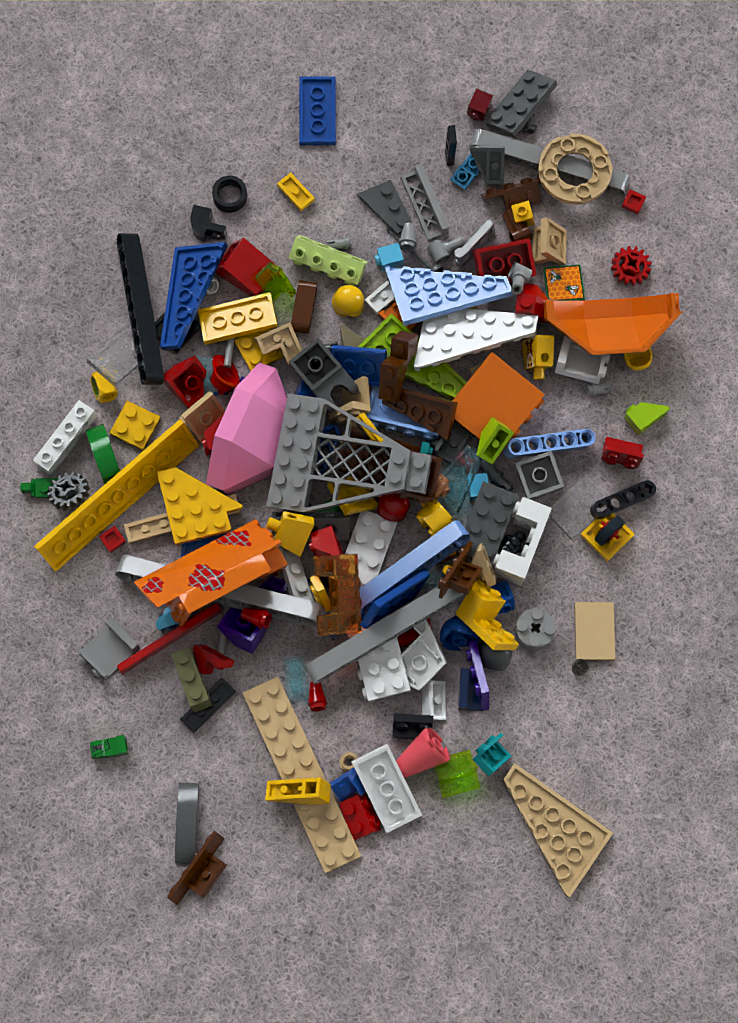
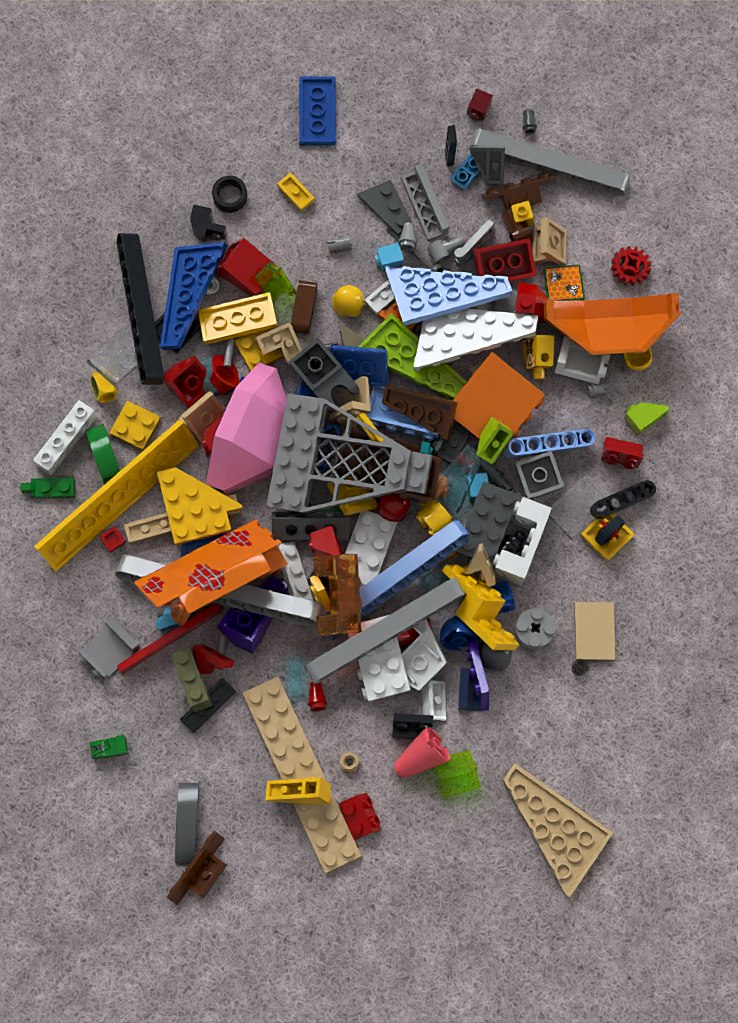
dark grey gear [47,472,90,512] -> none
red cone [241,607,272,629] -> none
yellow torso [265,512,314,557] -> none
yellowish green brick [289,235,368,286] -> none
blue slope [330,767,365,802] -> none
white plate [351,744,422,833] -> none
blue tile [360,570,430,629] -> none
reddish brown arch [379,331,418,403] -> none
reddish brown bracket [438,541,483,599] -> none
teal bracket [472,733,512,776] -> none
dark grey plate [485,69,557,138] -> none
light grey pin [508,262,532,295] -> none
tan plate [538,133,612,205] -> none
red plate [622,189,646,215] -> none

